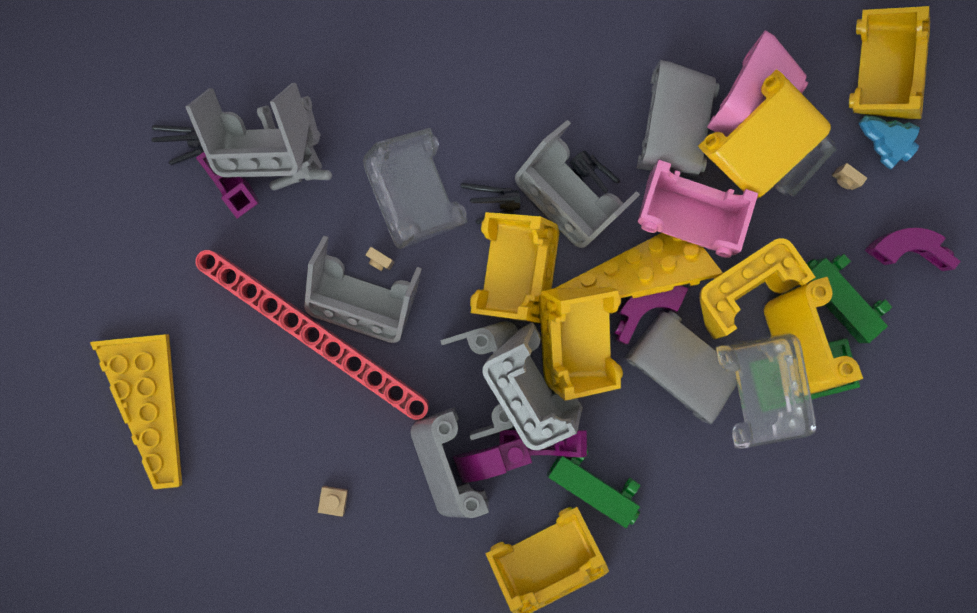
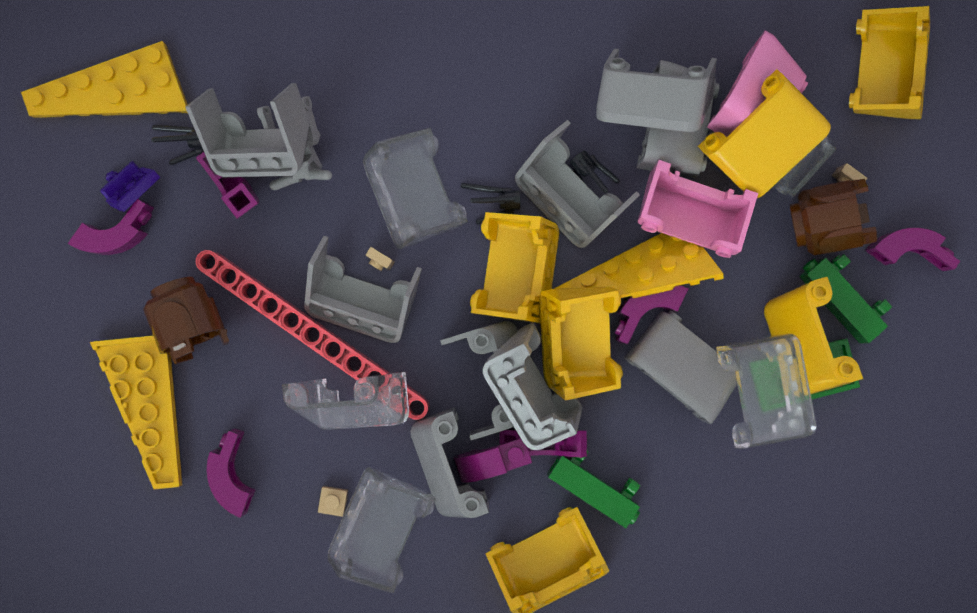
yellow windscreen [699,238,815,340] -> none
dark azure rock [859,115,920,170] -> none
none -> yellow wing [21,41,188,118]
none -> magenta arch [67,199,154,255]
none -> dark purple slope [100,161,160,212]
none -> reddish brown piece [143,277,229,364]
none -> magenta arch [207,428,256,518]
none -> clear windscreen [282,372,409,430]
none -> clear windscreen [328,467,436,593]
none -> light grey windscreen [596,49,717,132]
none -> reddish brown piece [789,179,877,256]

